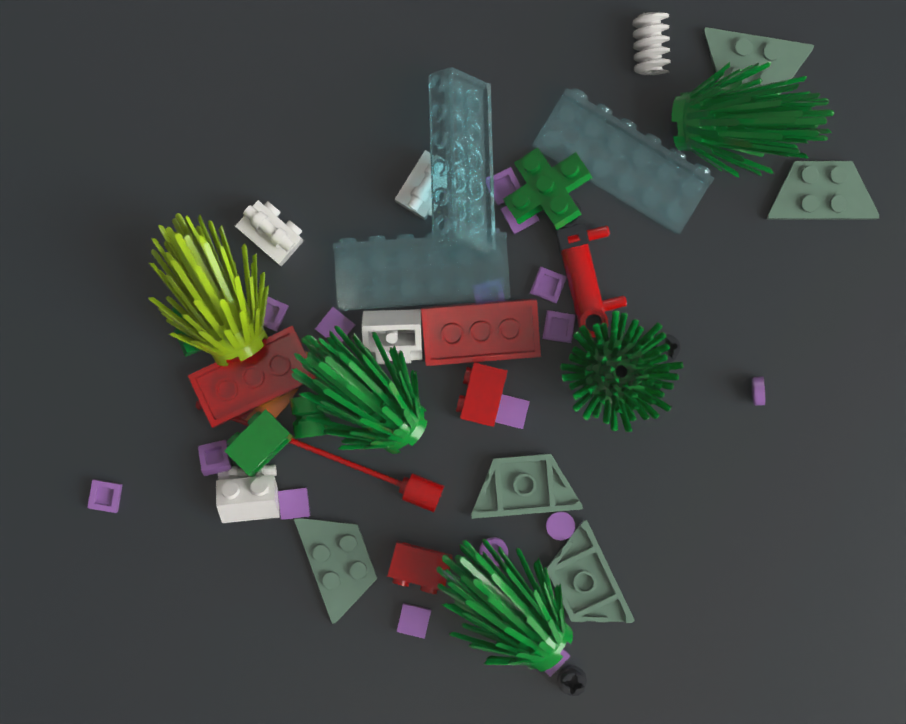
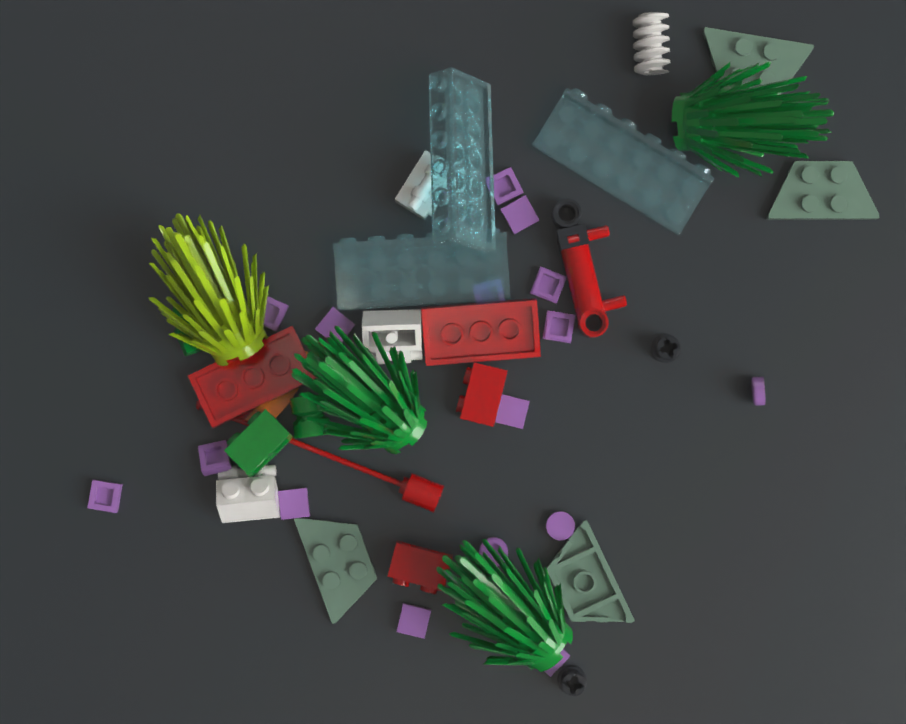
white brick [235,200,304,266] -> none
sand green wing [471,453,583,519] -> none
green plate [503,148,593,230] -> none
green plant [560,311,684,432] -> none

